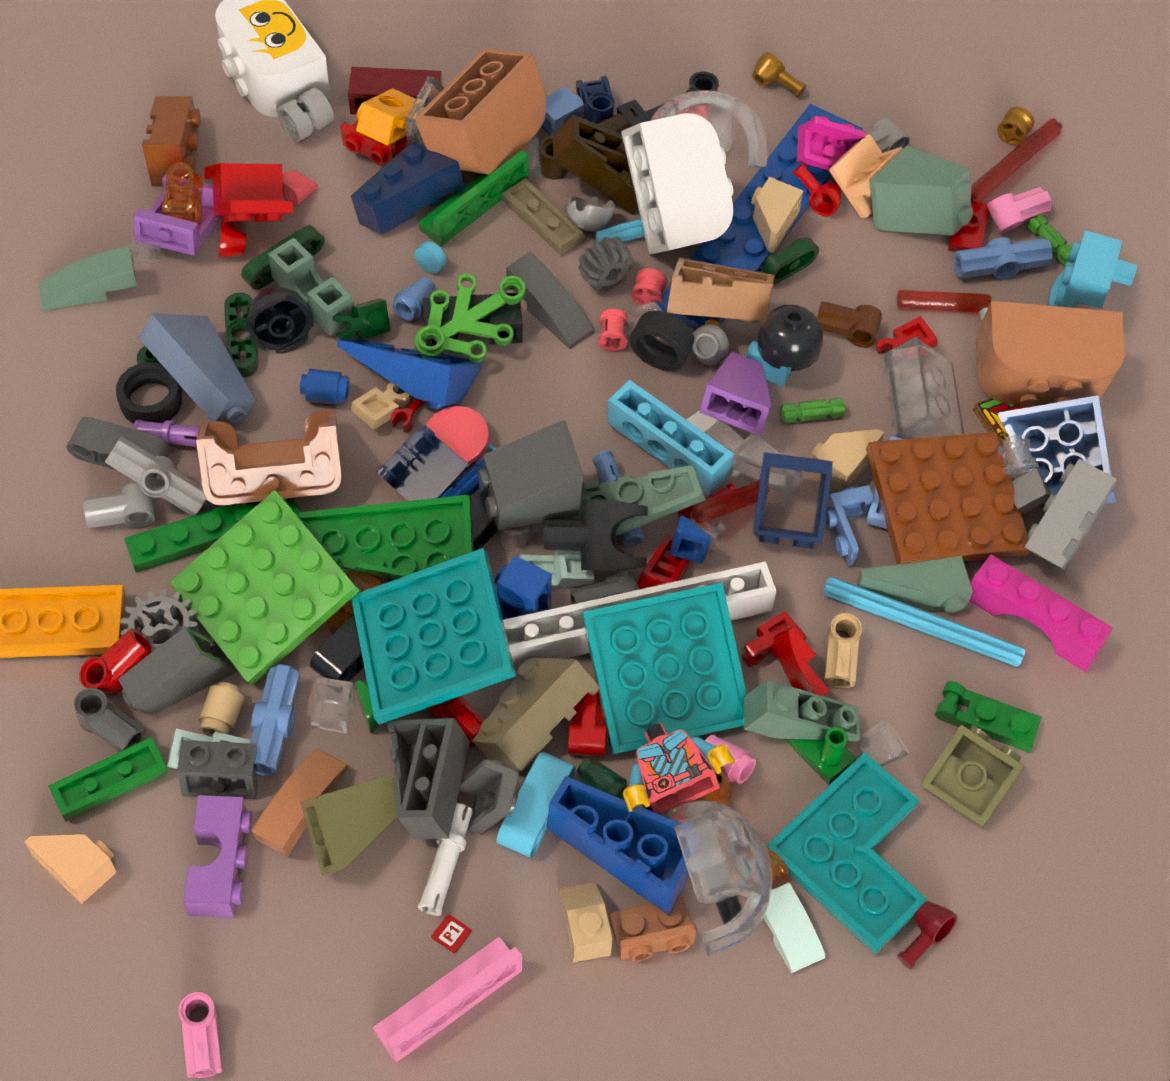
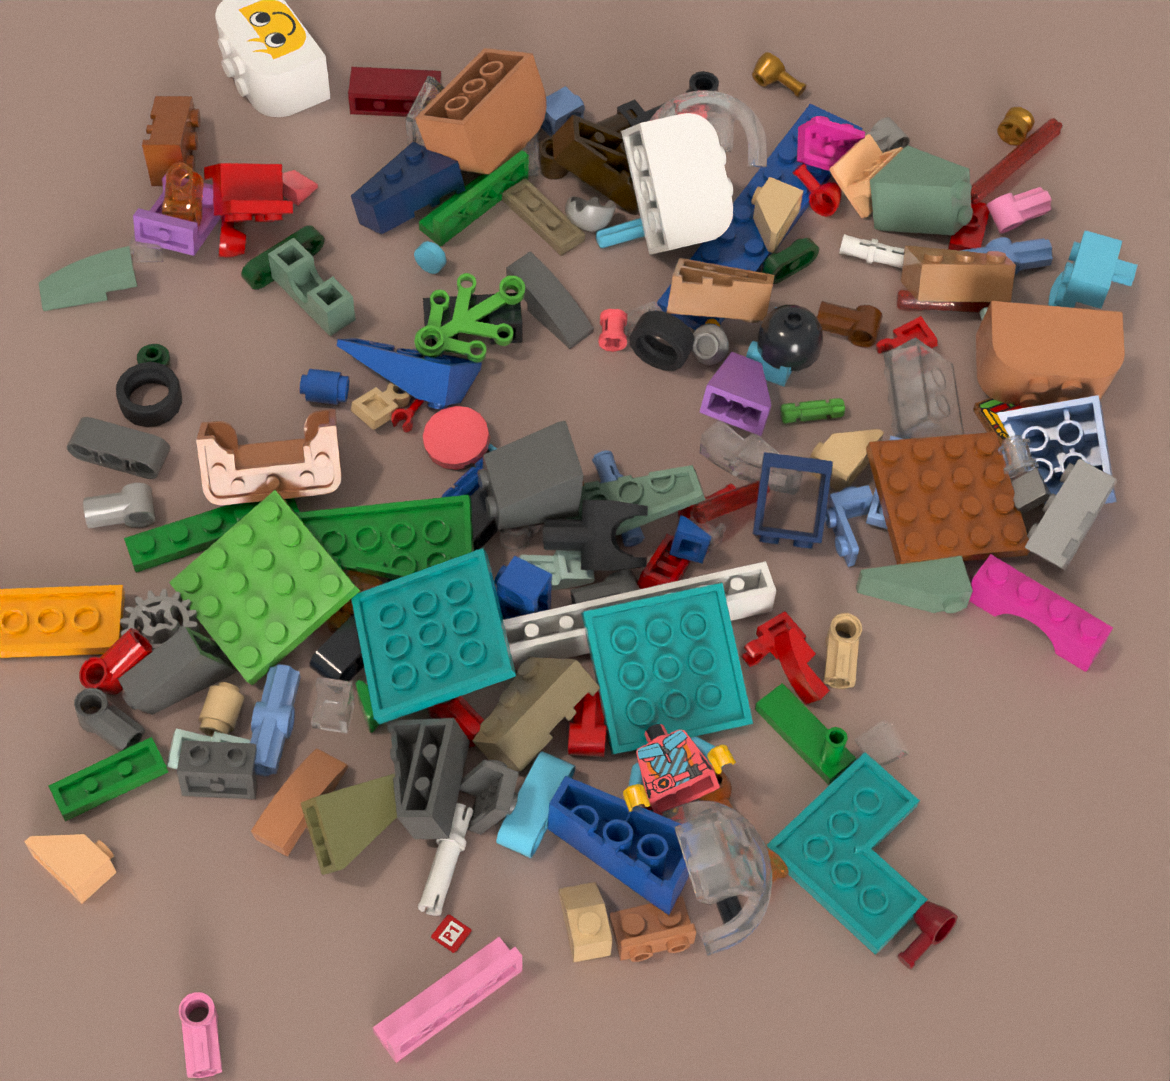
light grey piece [105,436,206,516] -> none
medium lavender pin [133,420,200,448] -> none
sand blue slope [139,313,256,424] -> none
medium lavender arch [183,795,252,918] -> none
dark green beam [224,293,259,377] -> none
black cylinder [246,287,314,354] -> none
light grey wheel [277,87,335,142] -> none
dark green plate [332,298,391,340] -> none
red bracket [340,119,413,166] -> none
light orange brick [356,88,424,146] -> none
hinge [377,424,469,501] -> none
medium blue cone [393,277,436,321] -> none
dark blue piece [576,75,615,123] -> none
clear green cone [577,757,628,800] -> none
dark grey gear [578,236,634,290] -> none
medium azure brick [607,380,734,496] -> none
coral wheel [631,268,668,308] -> none
white sticker [686,410,721,434] -> none
bright pink cone [705,734,756,784] -> none
sand green slope [744,680,860,741] -> none
light aqua slope [756,883,825,973] -> none
medium azure axle [823,577,1025,667] -> none
olive plate [920,725,1024,828] -> none
green plate [935,681,1042,753] -> none
bright green axle [1028,214,1073,266] -> none
none -> white pin [839,234,904,268]
none -> medium nougat wedge [901,245,1016,302]

